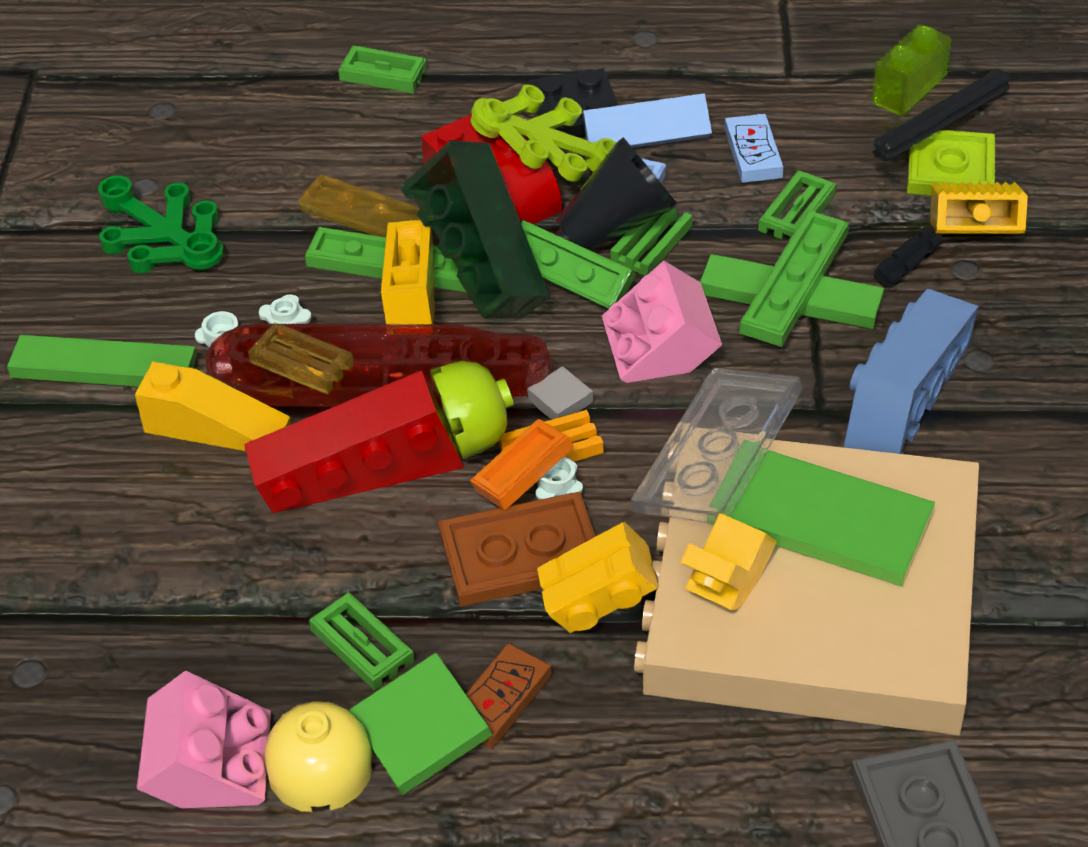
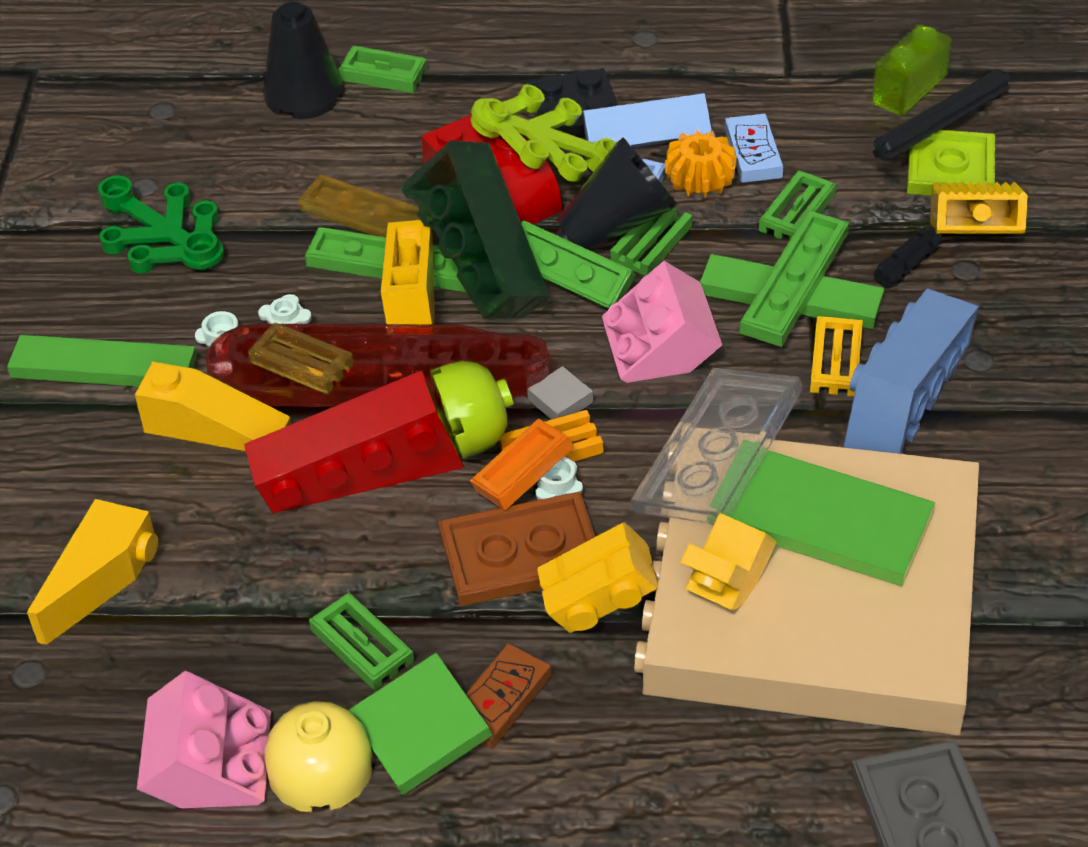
none -> yellow slope [27,499,158,645]
none -> black cone [263,2,343,119]
none -> light orange gear [665,129,737,198]
none -> yellow tile [810,316,863,396]

